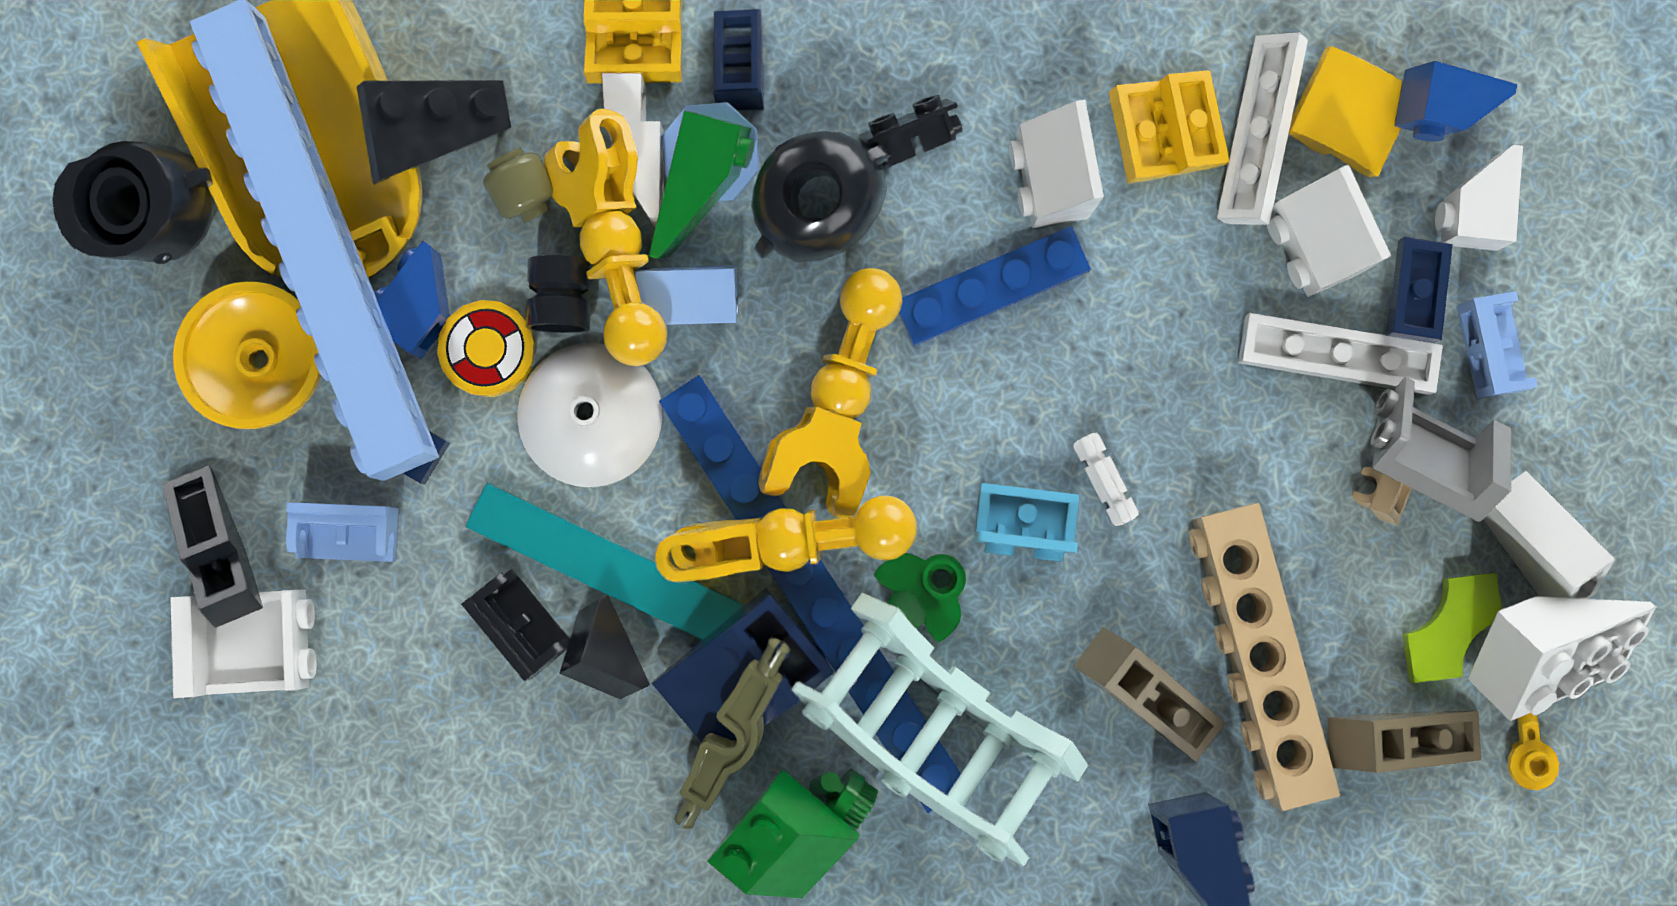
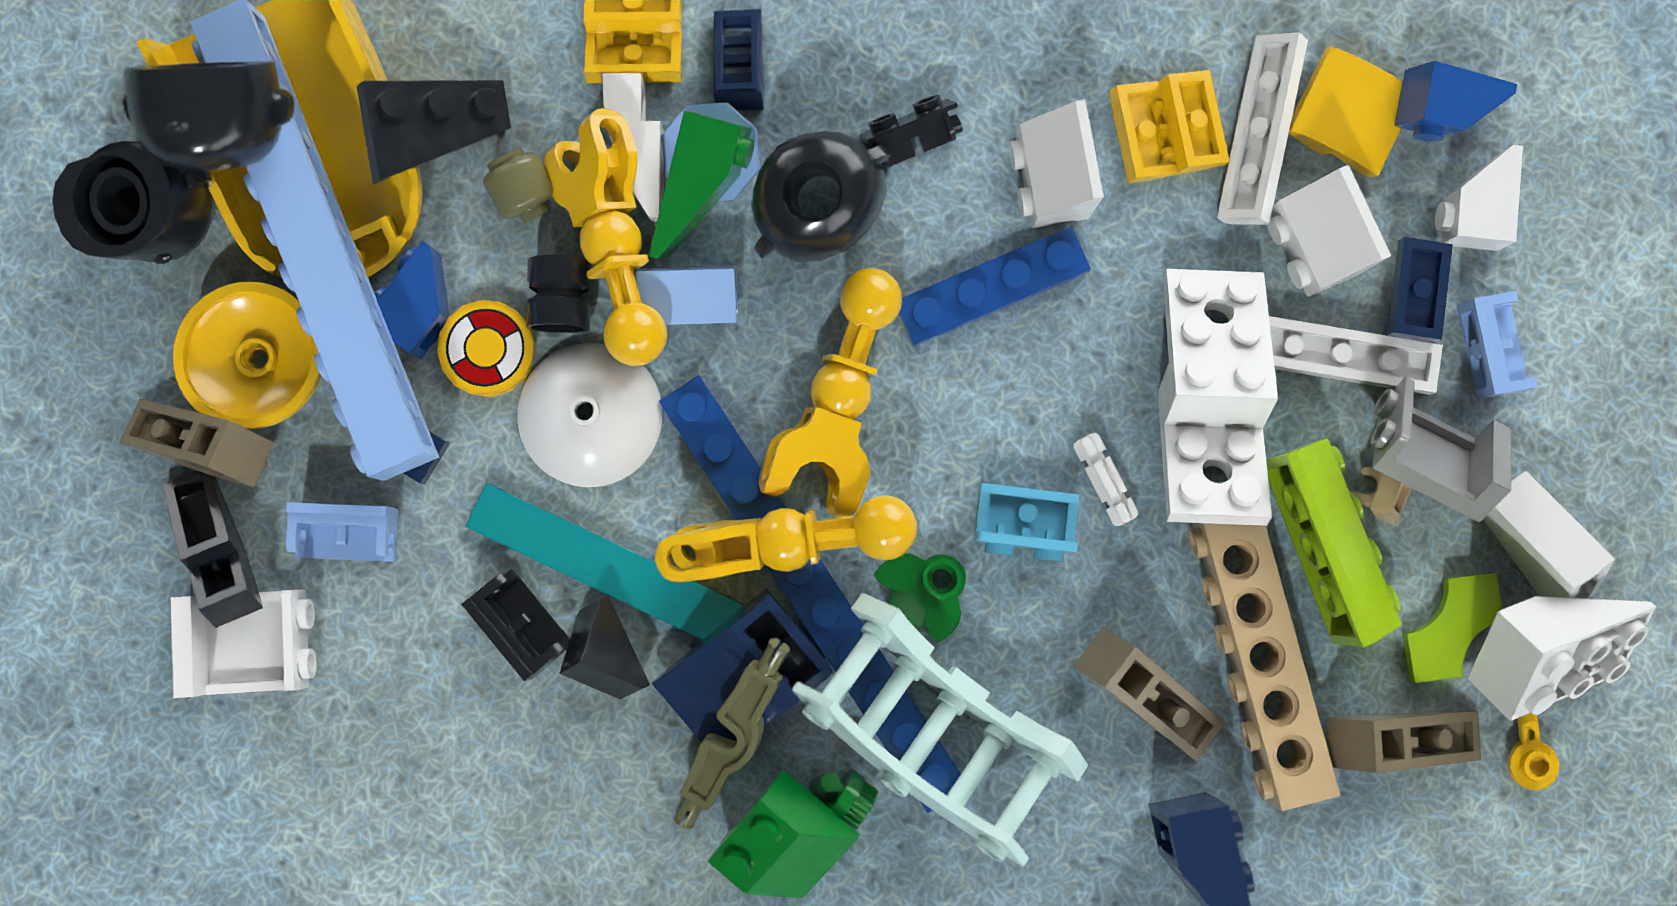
none -> dark tan slope [119,399,274,488]
none -> black piece [122,61,295,171]
none -> white bracket [1158,269,1278,526]
none -> lime slope [1266,438,1402,648]

